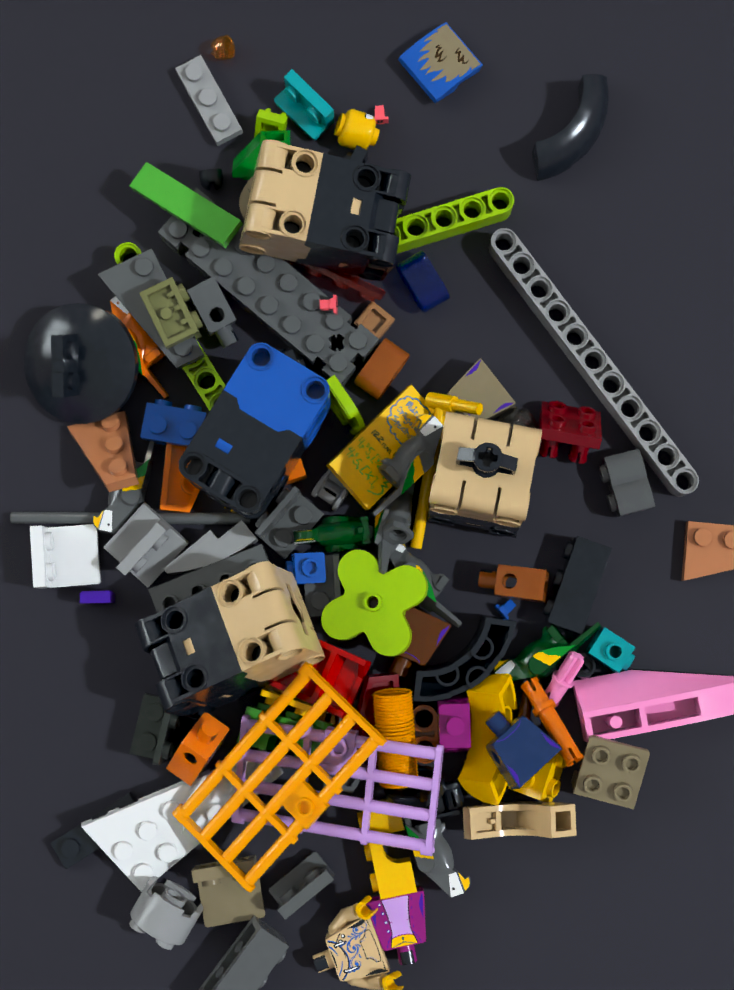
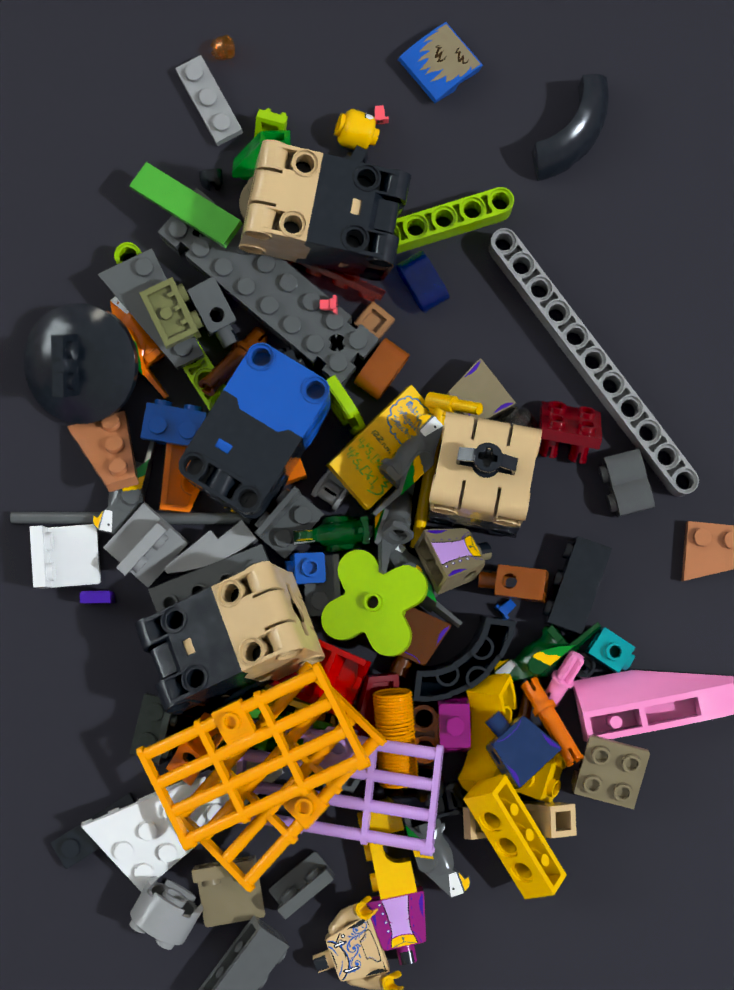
teal bracket [274,69,335,141] -> none
none -> light orange door [136,662,371,851]
none -> reddish brown pin [199,327,268,396]
none -> dark tan torso [414,528,492,594]
none -> yellow brick [463,774,567,899]

